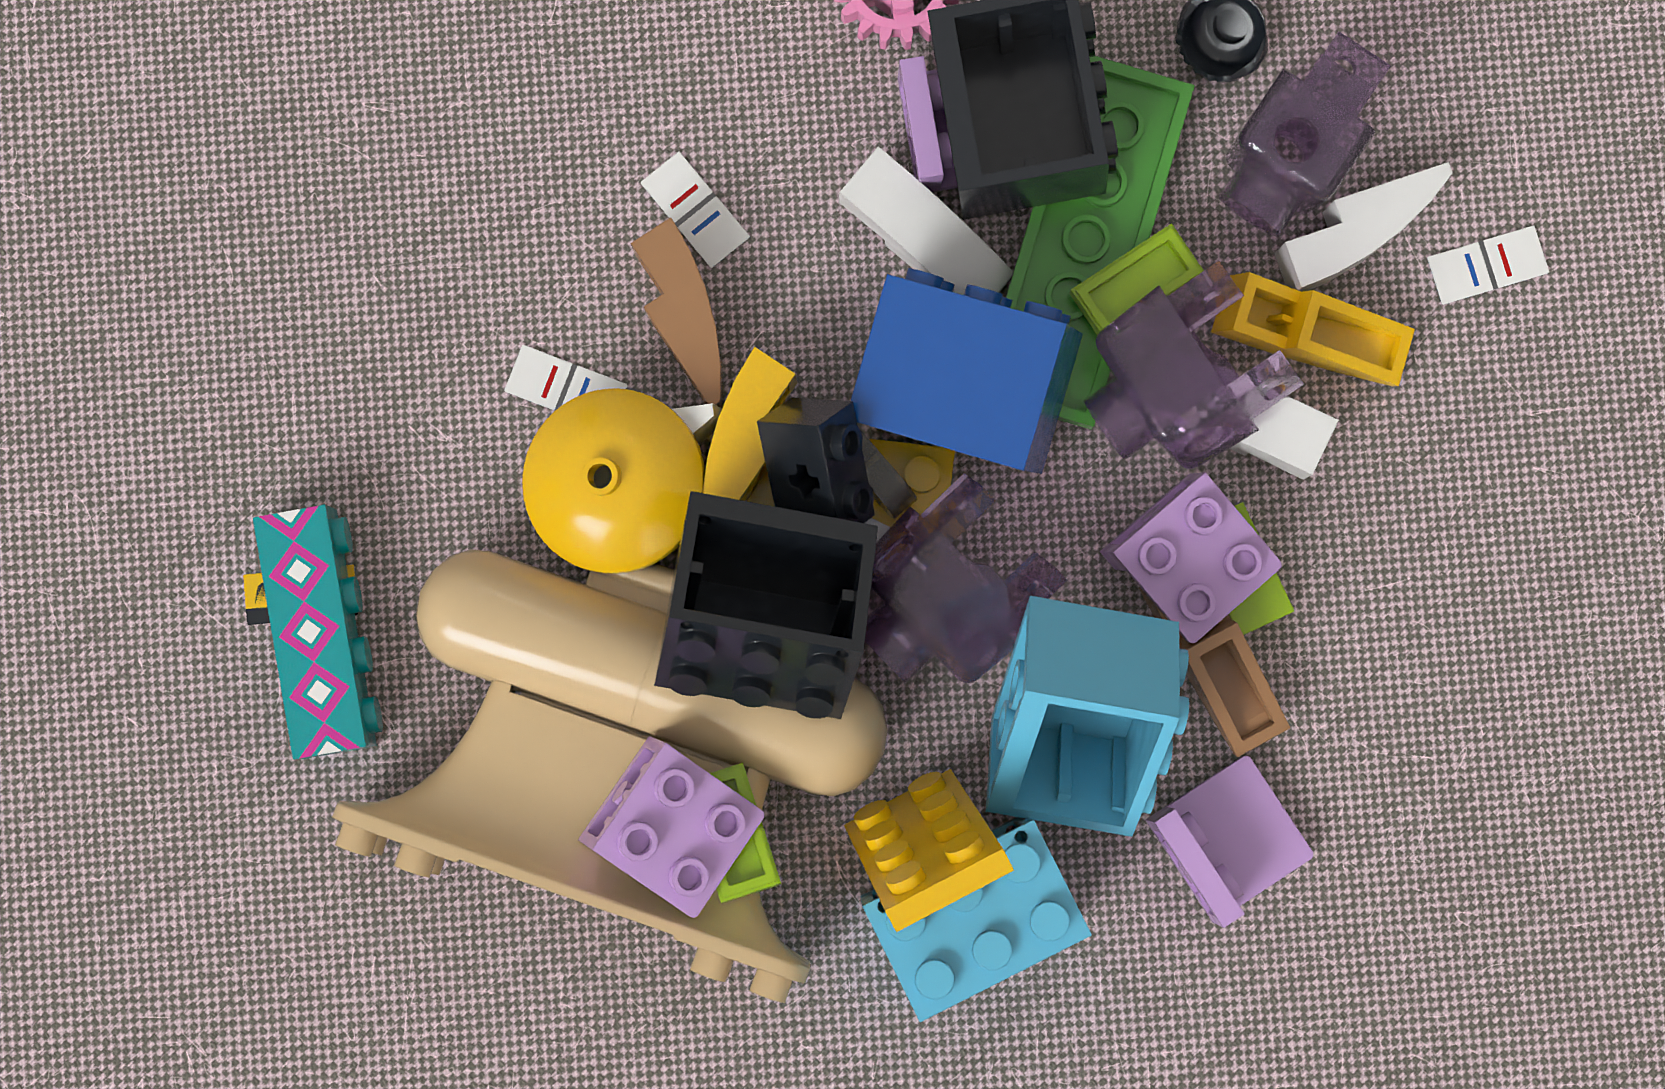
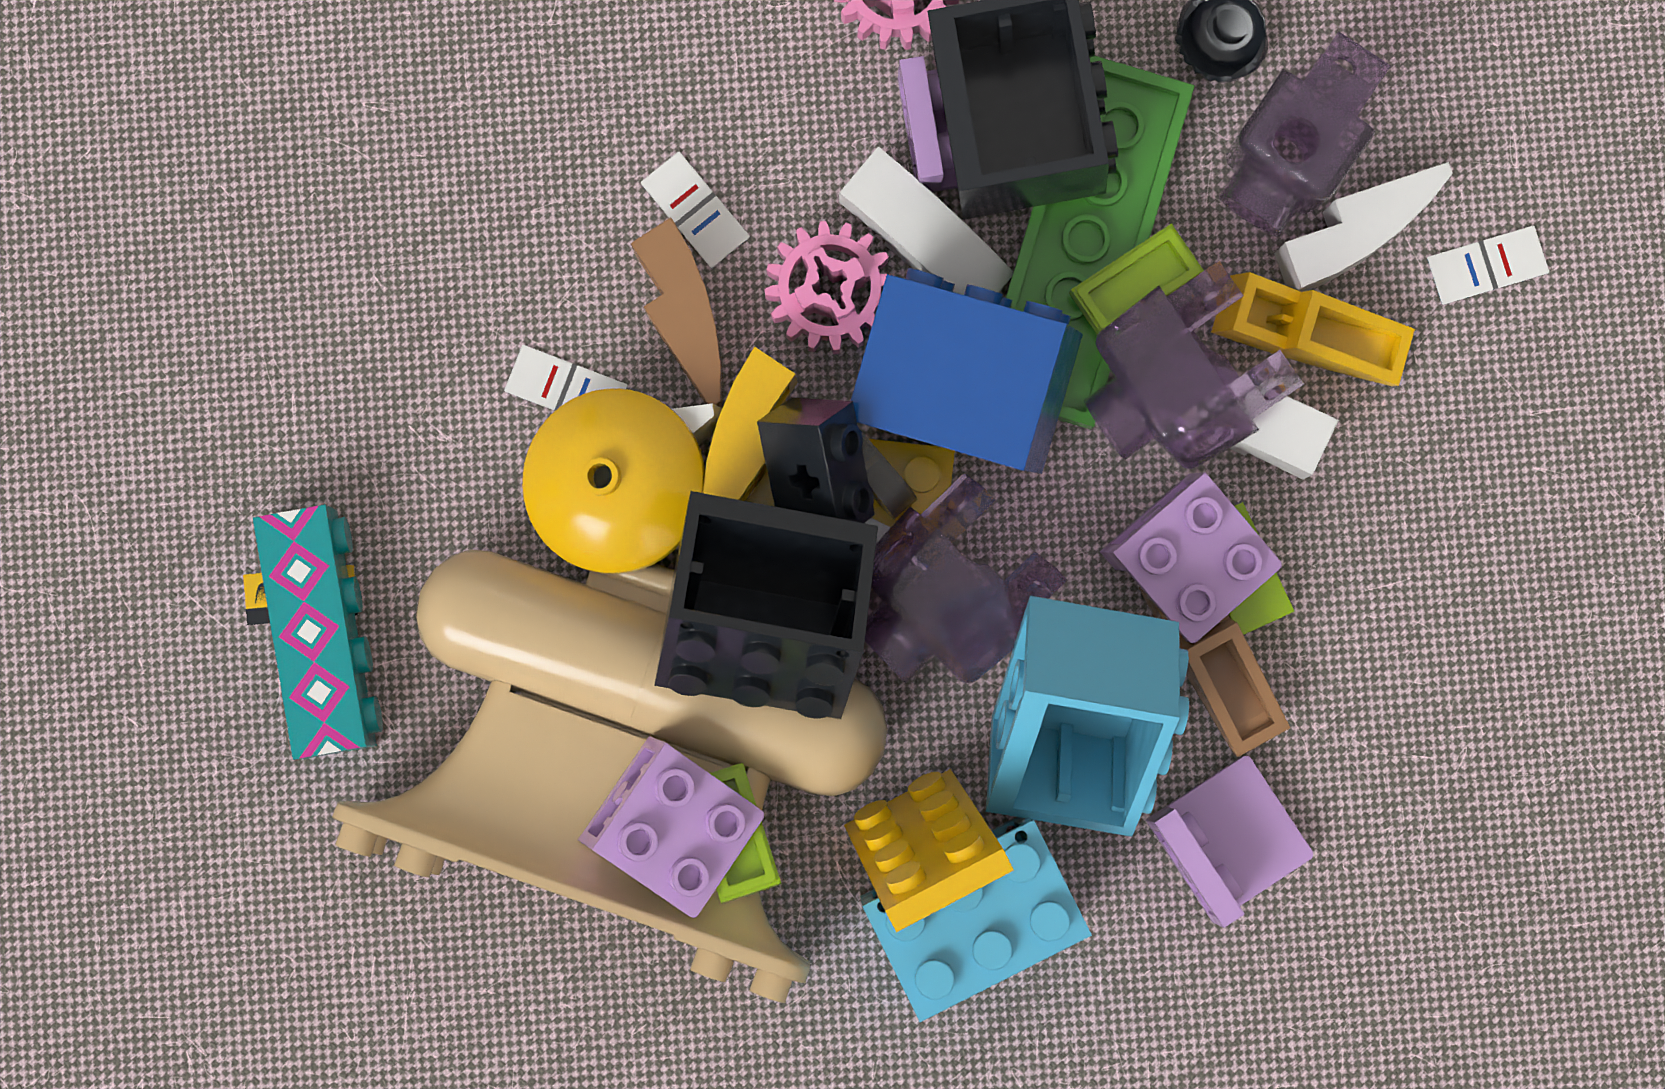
none -> bright pink gear [764,221,894,354]

